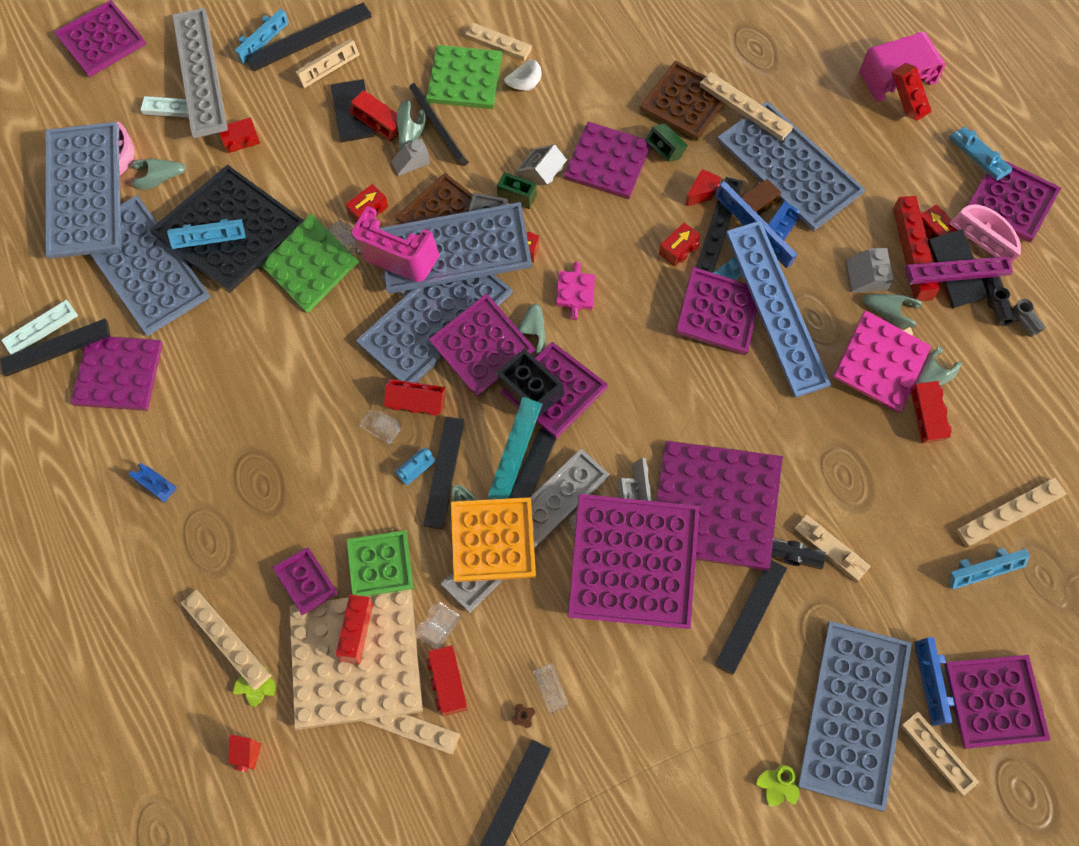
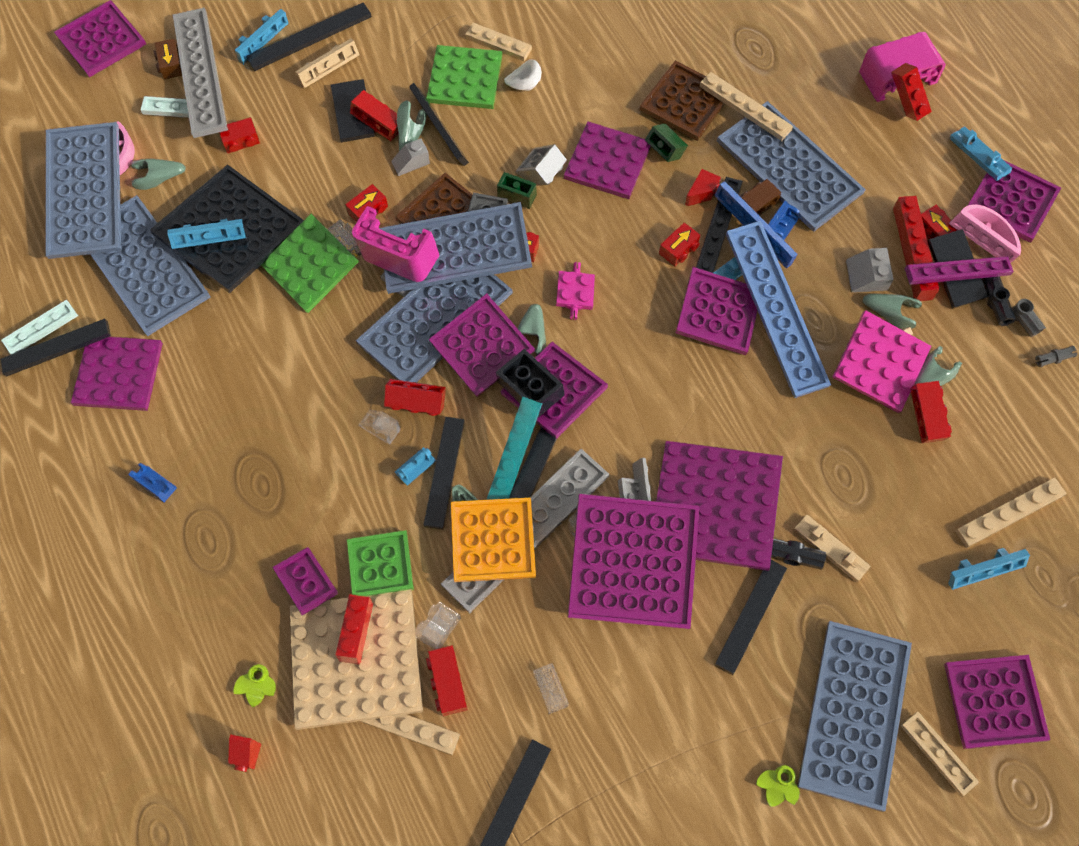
tan plate [181,589,271,690] -> none
reddish brown plate [512,704,535,728] -> none
blue hinge [914,637,955,726] -> none
none -> reddish brown brick [153,39,182,80]
none -> dark grey pin [1035,345,1077,367]

